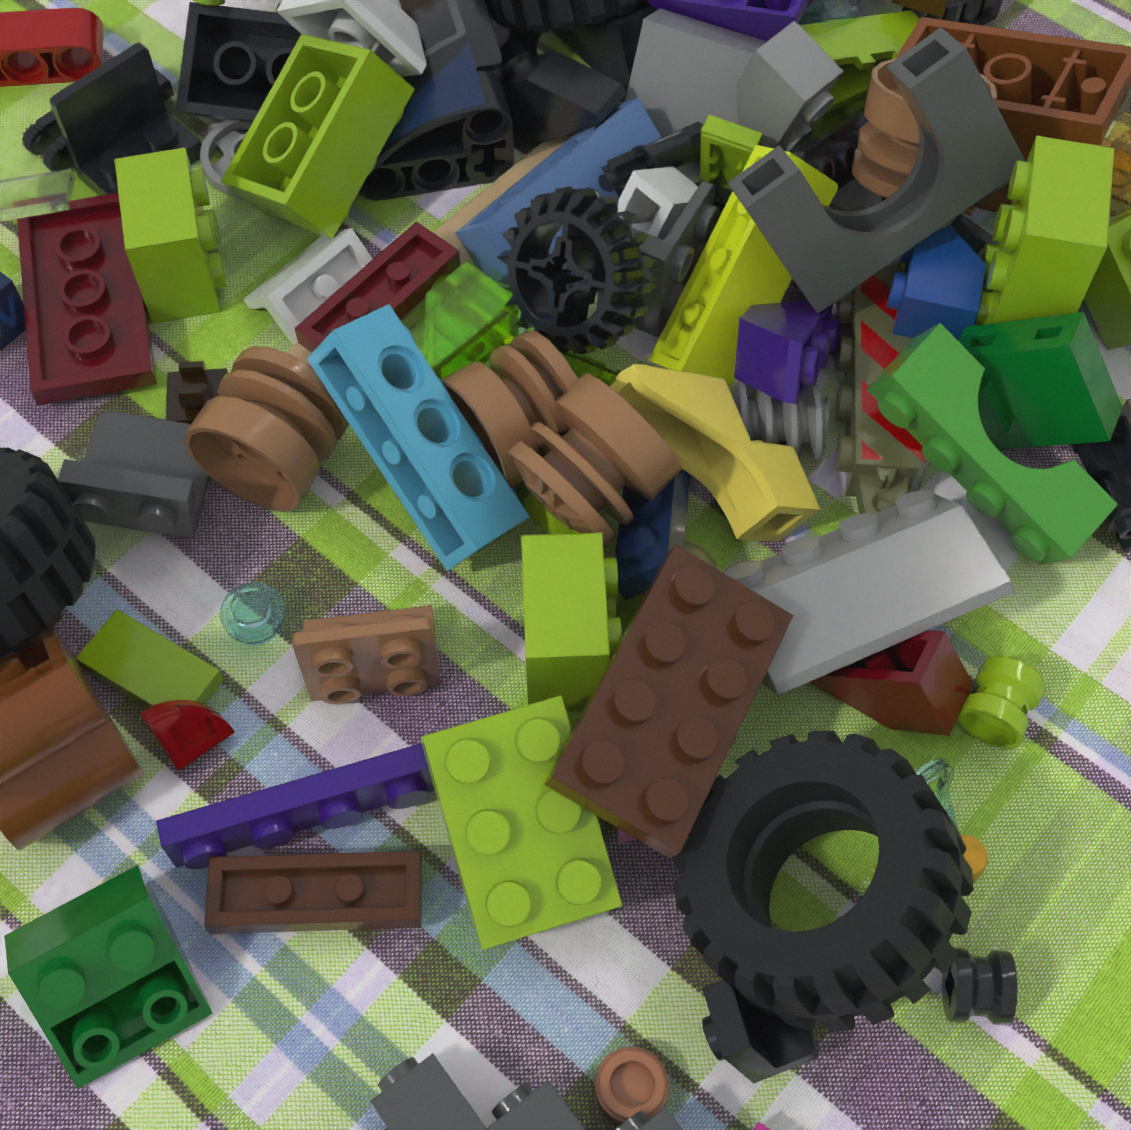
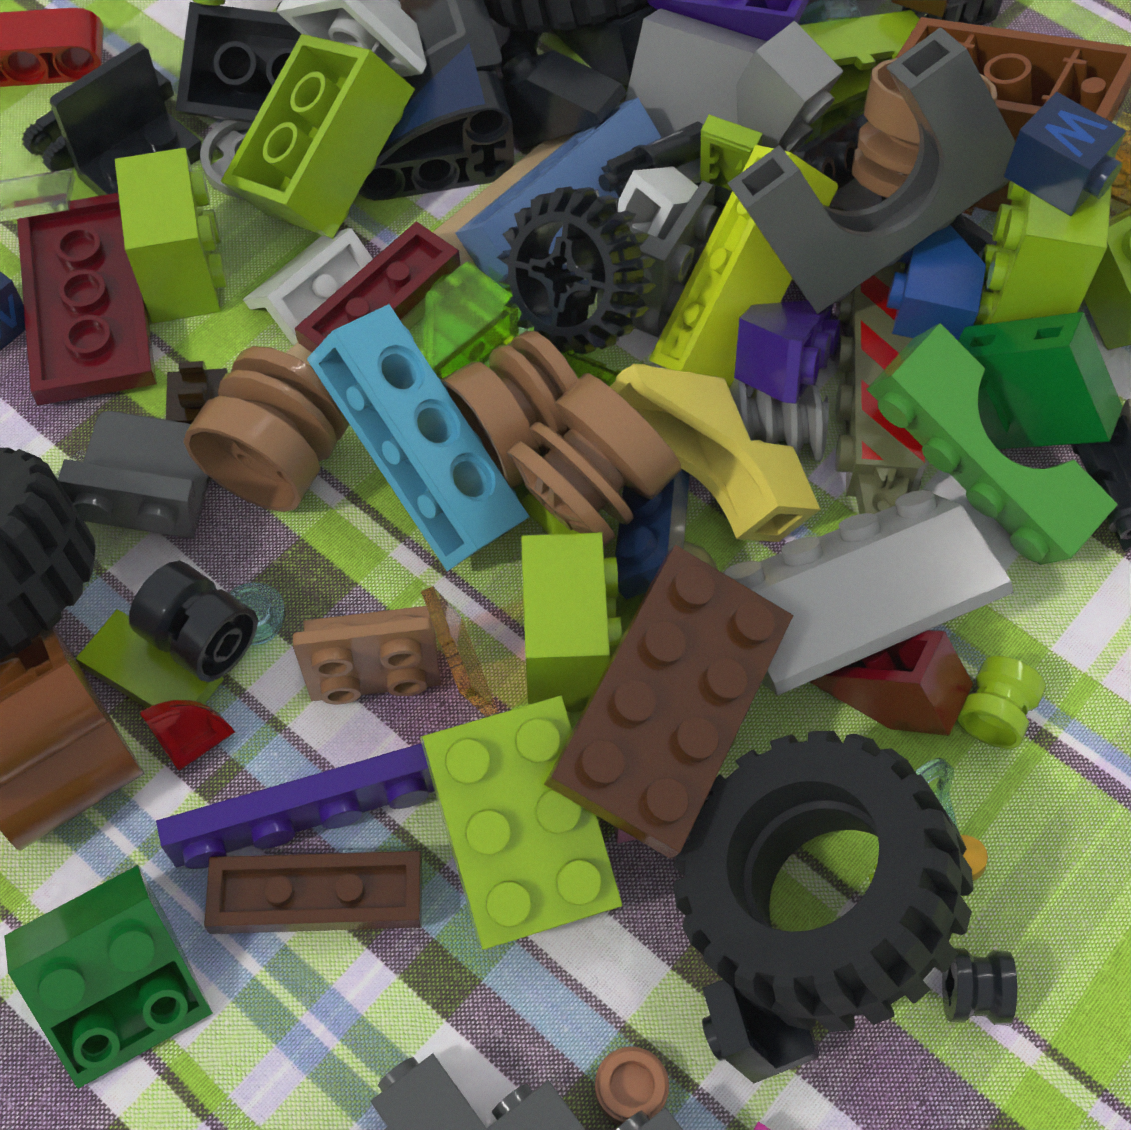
none -> black wheel [129,560,258,682]
none -> clear orange piece [421,586,498,717]
none -> dark blue brick [1004,91,1126,216]

